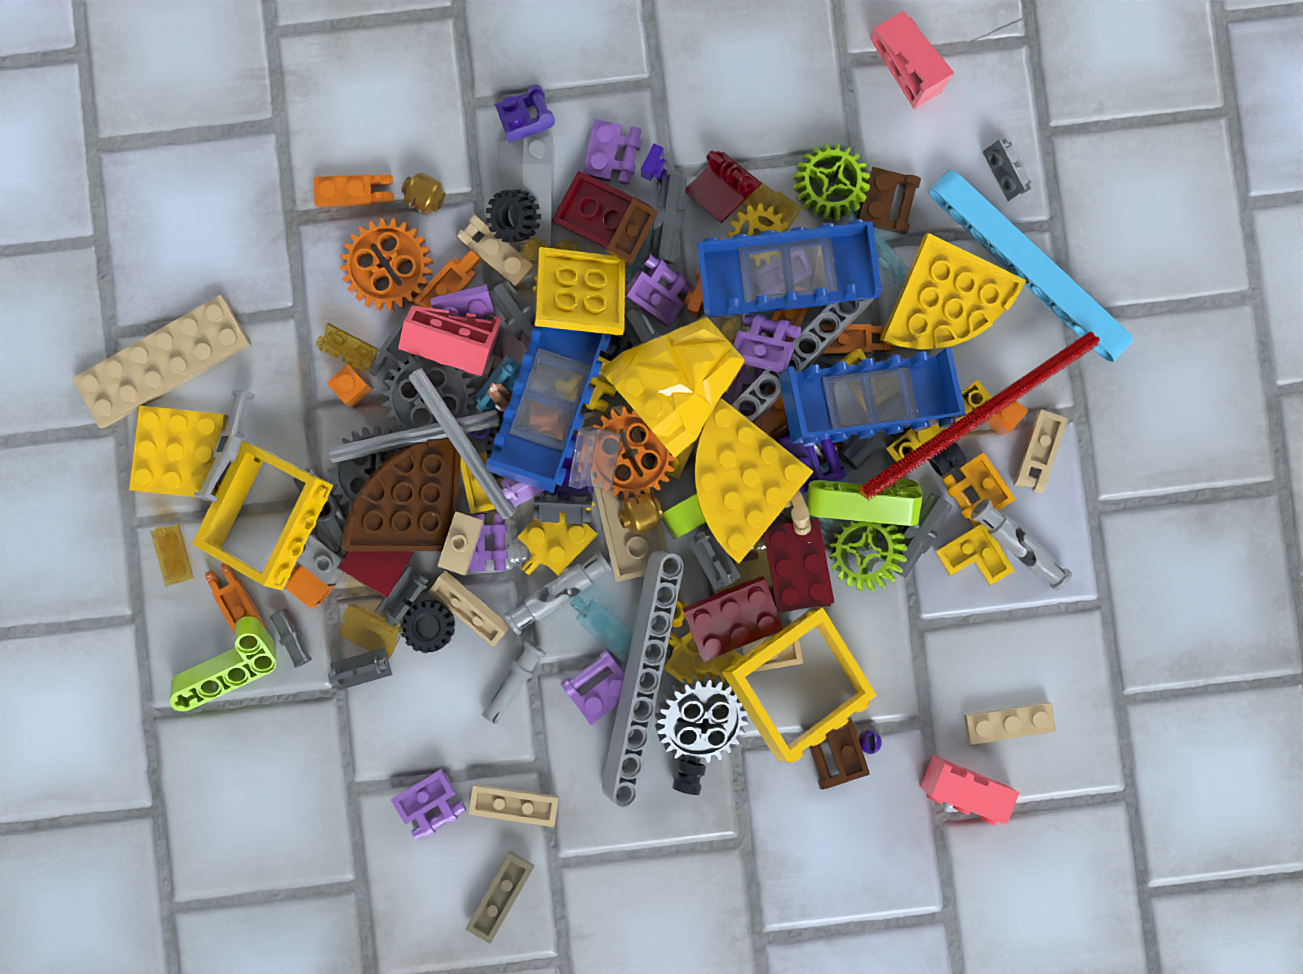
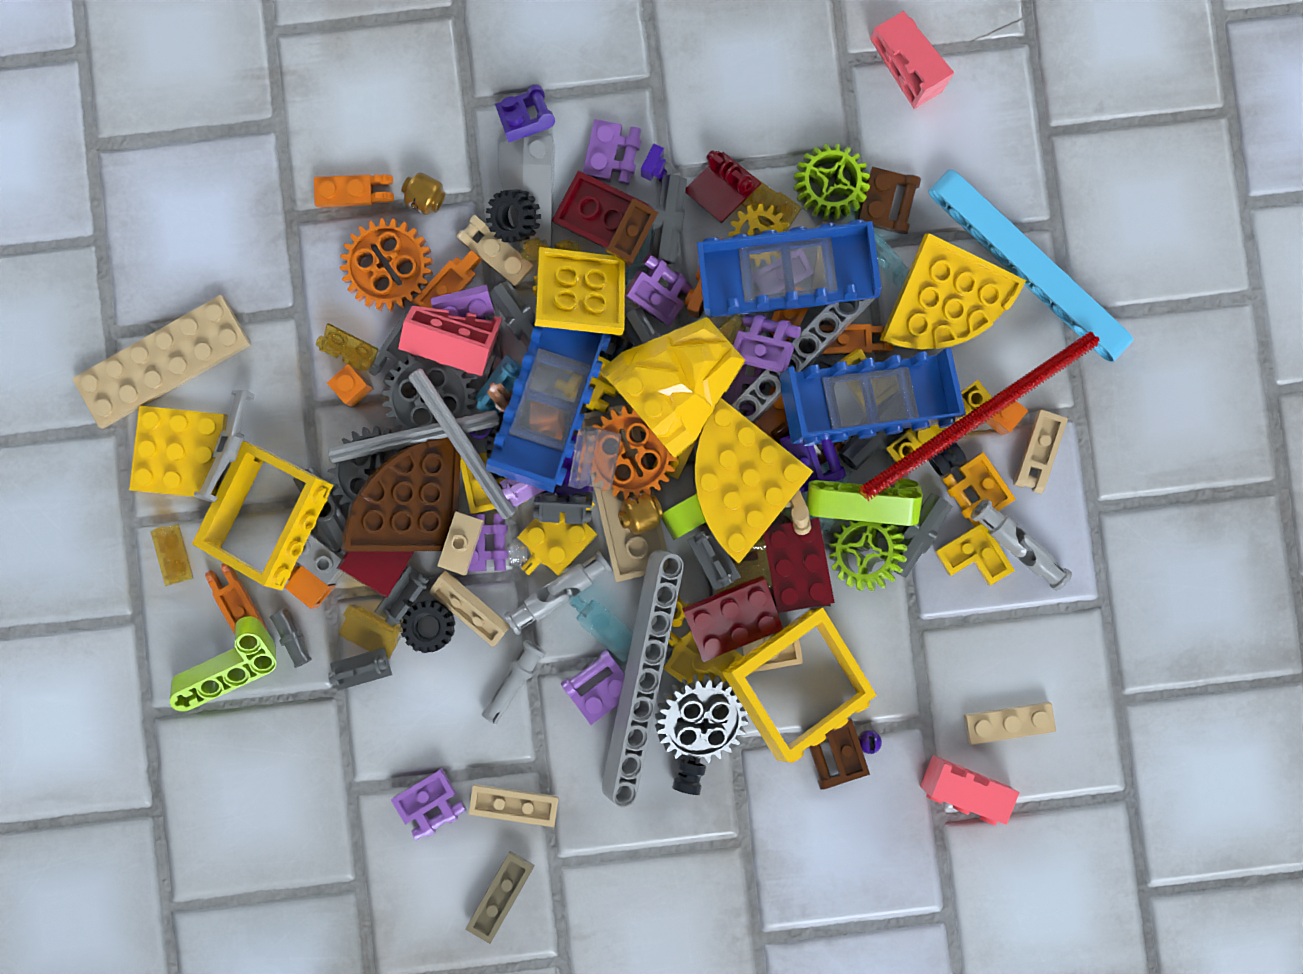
dark grey hinge [983,139,1031,201] -> none

